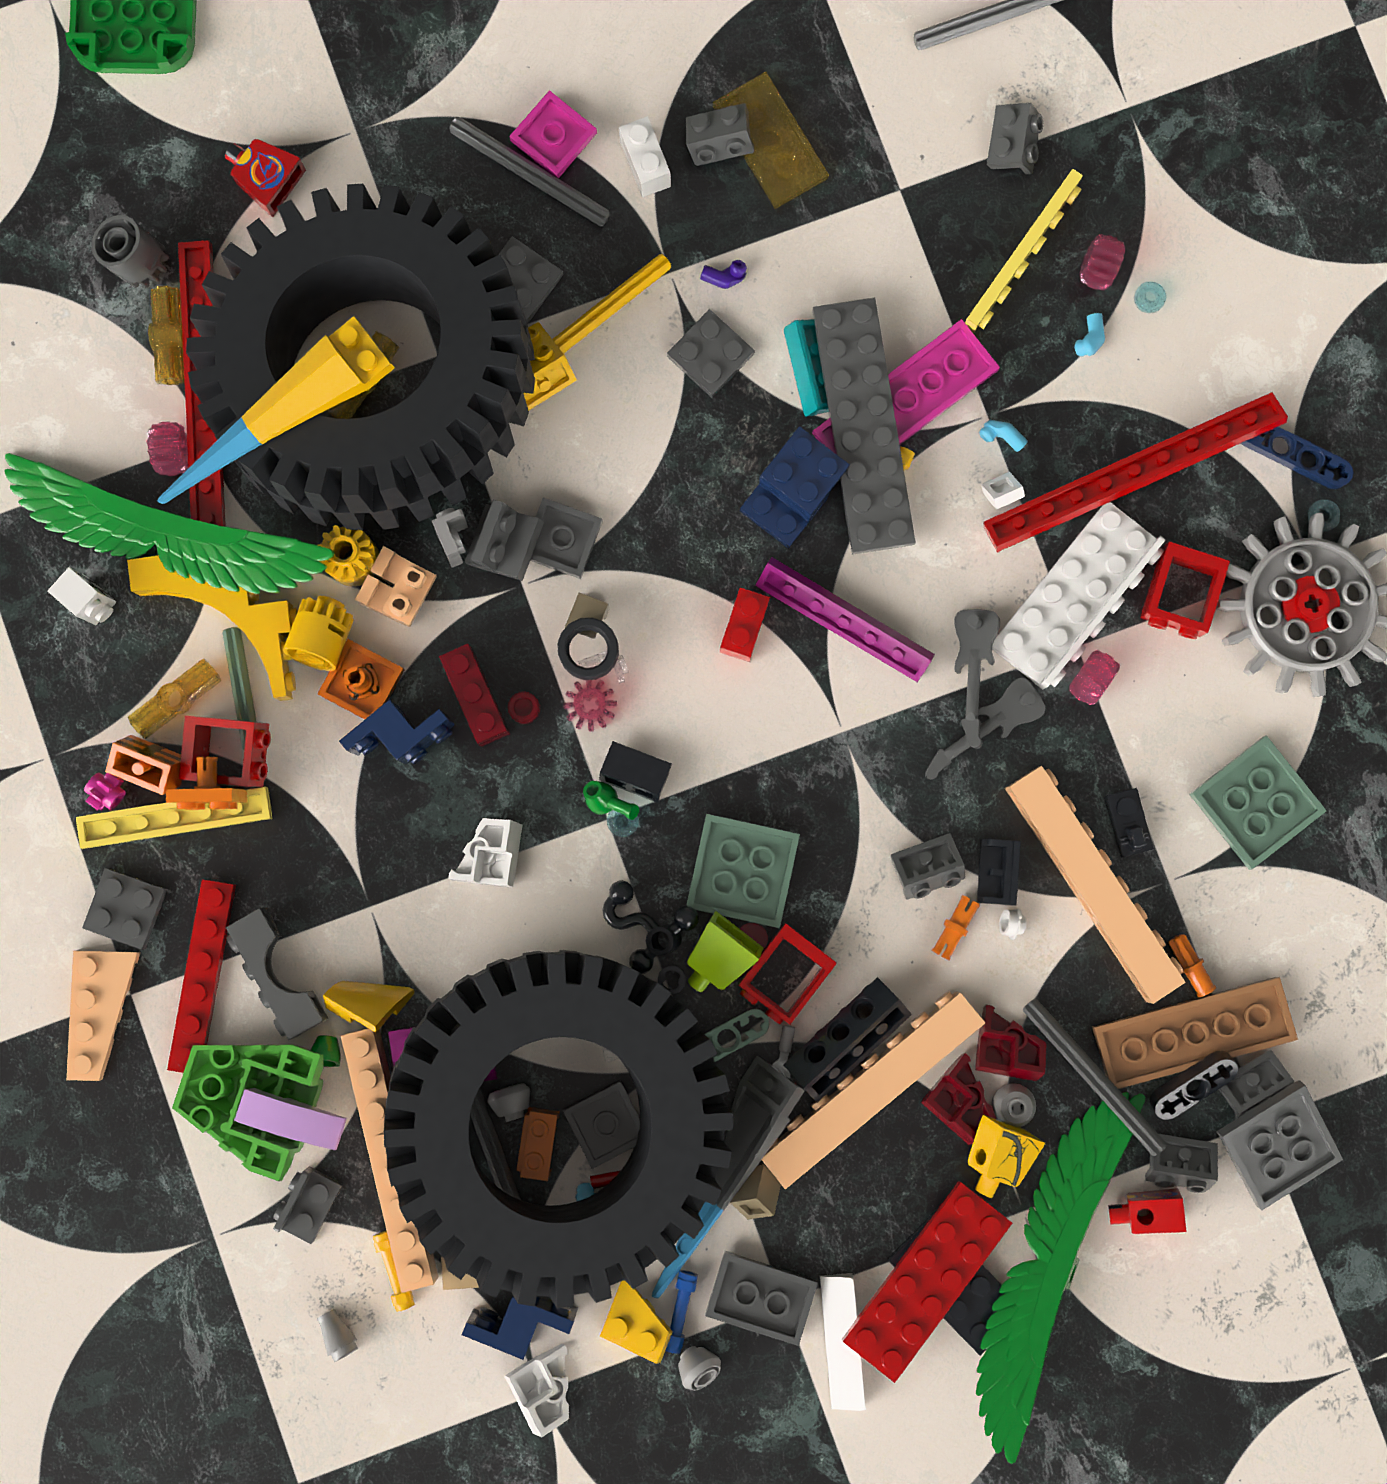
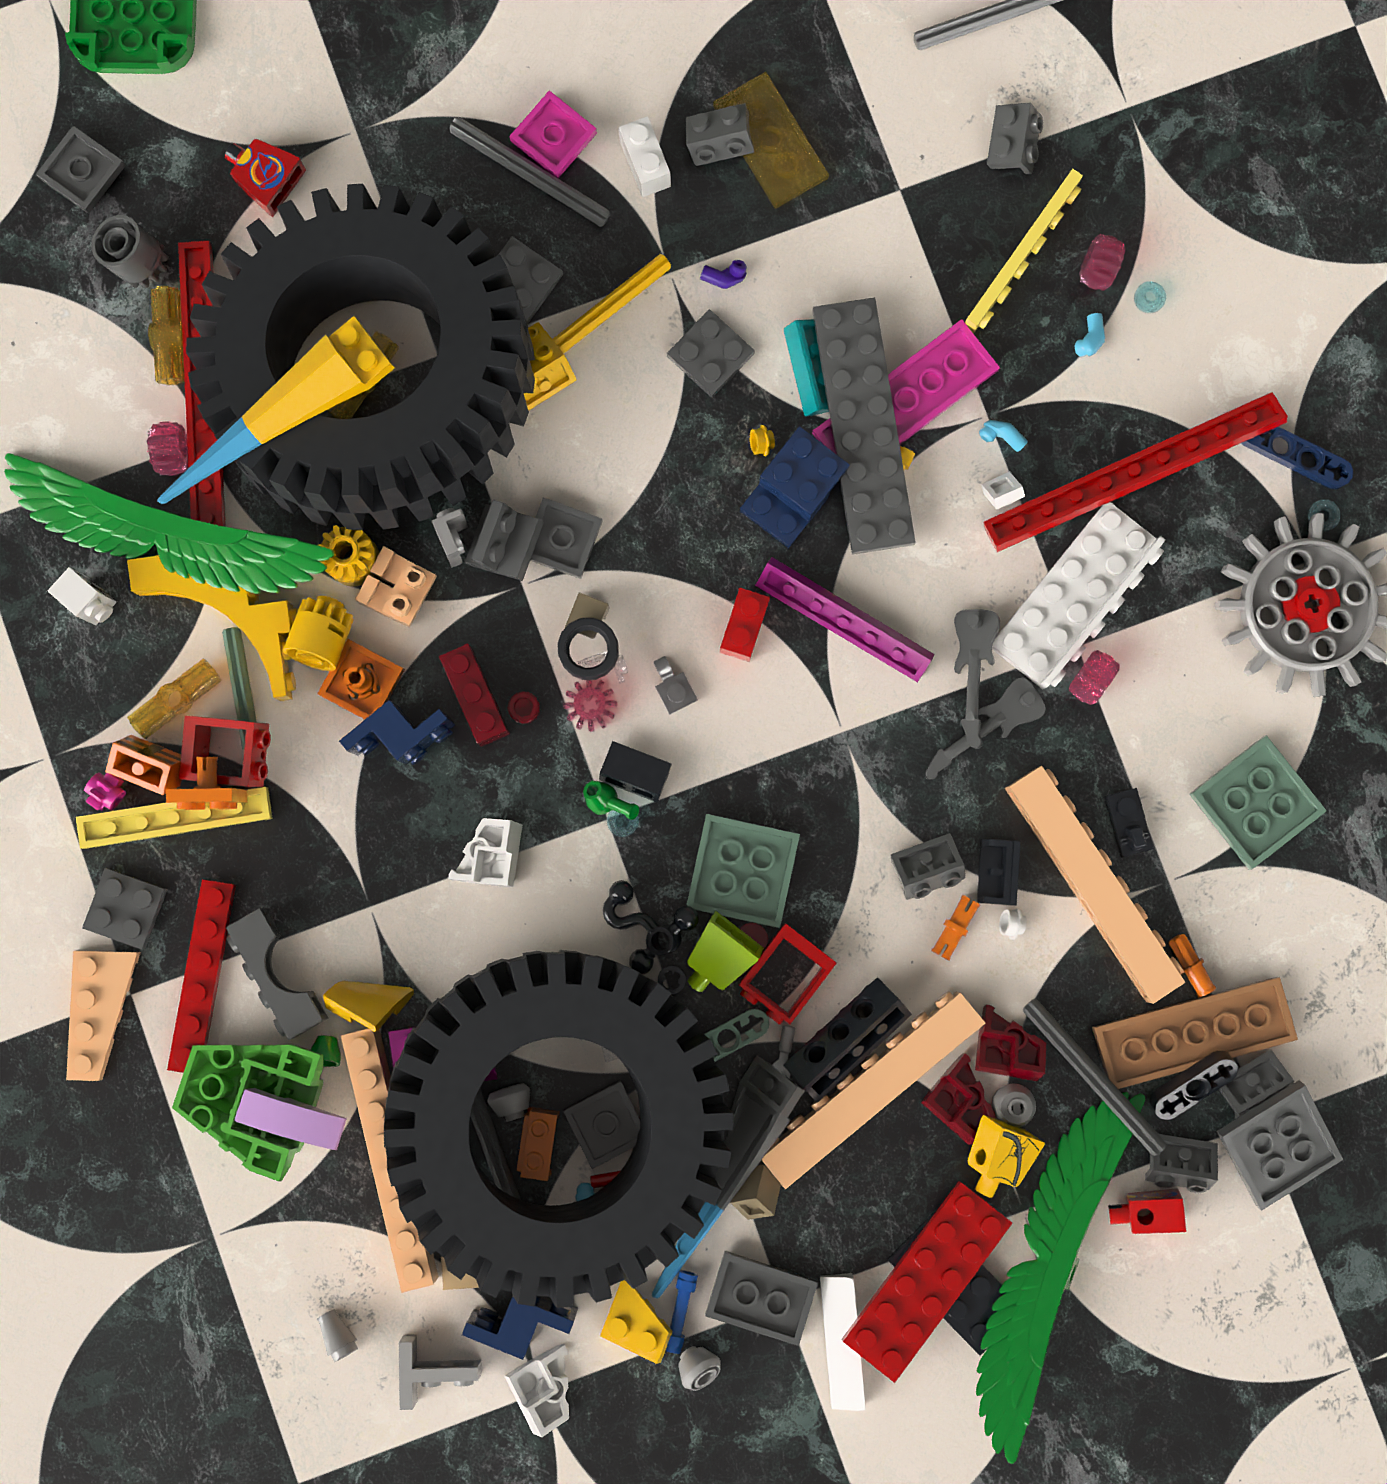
dark grey bracket [273,1166,343,1244] -> none
yellow bar [372,1230,415,1312] -> none
red window [1140,542,1230,639] -> none
none -> dark grey plate [36,126,126,214]
none -> light grey bracket [399,1335,482,1410]
none -> flat silver plate [654,656,698,715]
none -> yellow plate [750,425,775,456]

